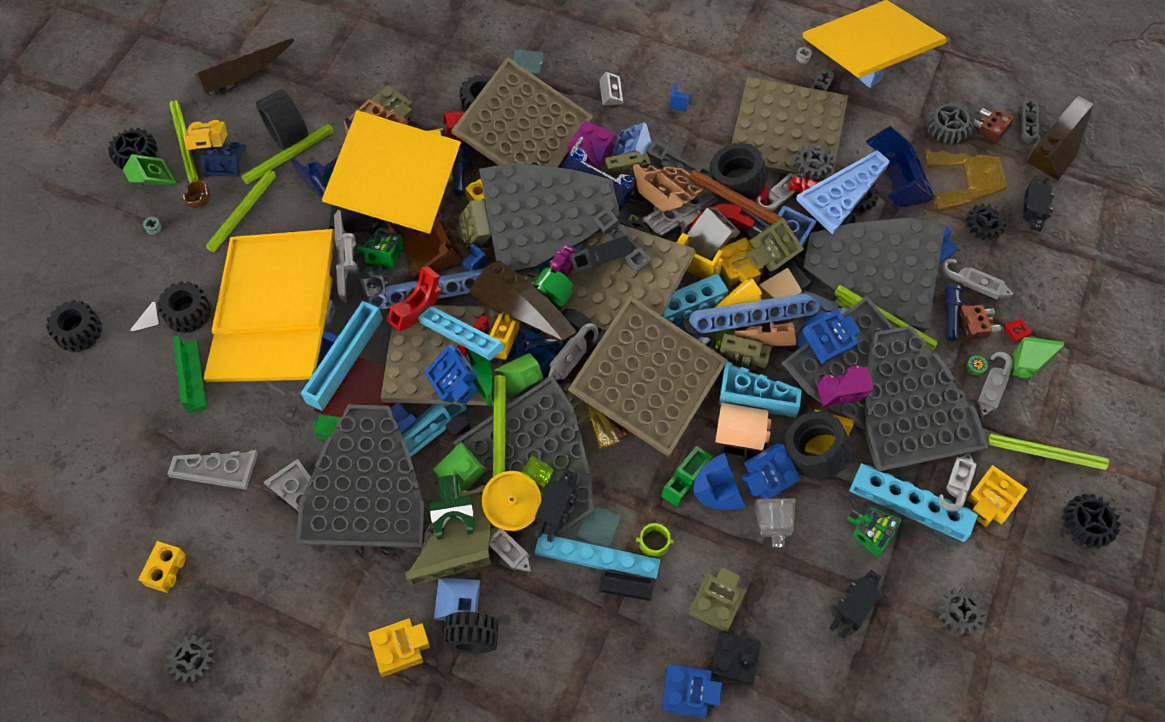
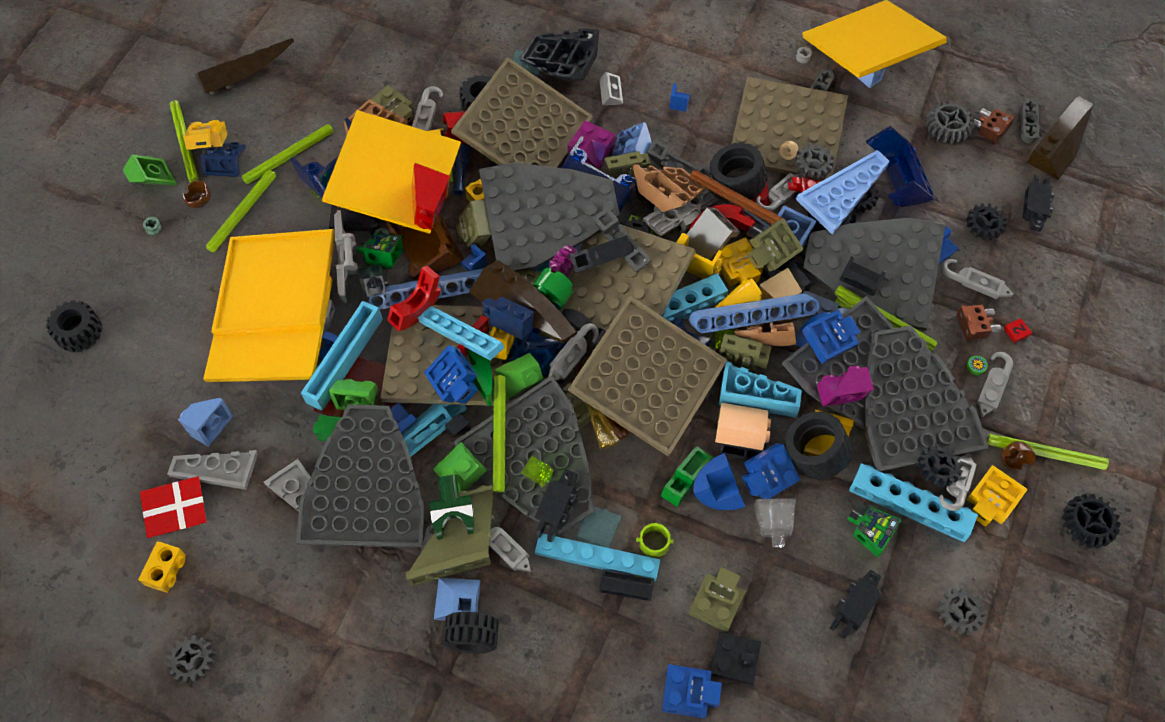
black gear [108,127,158,170] -> none
white sticker [131,302,159,331] -> none
black tyre [157,281,211,333] -> none
green fence [173,335,208,413] -> none
black tyre [256,89,309,149] -> none
yellow piece [369,618,431,677] -> none
yellow piece [482,471,542,531] -> none
clear yellow wing [924,149,1007,211] -> none
dark blue pin [945,285,962,342] -> none
bright green slope [1012,337,1064,378] -> none
none -> red sticker [140,476,207,538]
none -> medium blue slope [178,398,233,447]
none -> bright green slope [329,379,379,410]
none -> light grey plate [412,86,443,131]
none -> red slope [412,163,450,230]
none -> dark blue brick [483,297,534,340]
none -> black wedge [520,28,599,80]
none -> tan tile [780,141,799,160]
none -> black panel [839,256,886,296]
none -> black gear [917,444,963,487]
none -> reddish brown hair [1001,441,1036,470]

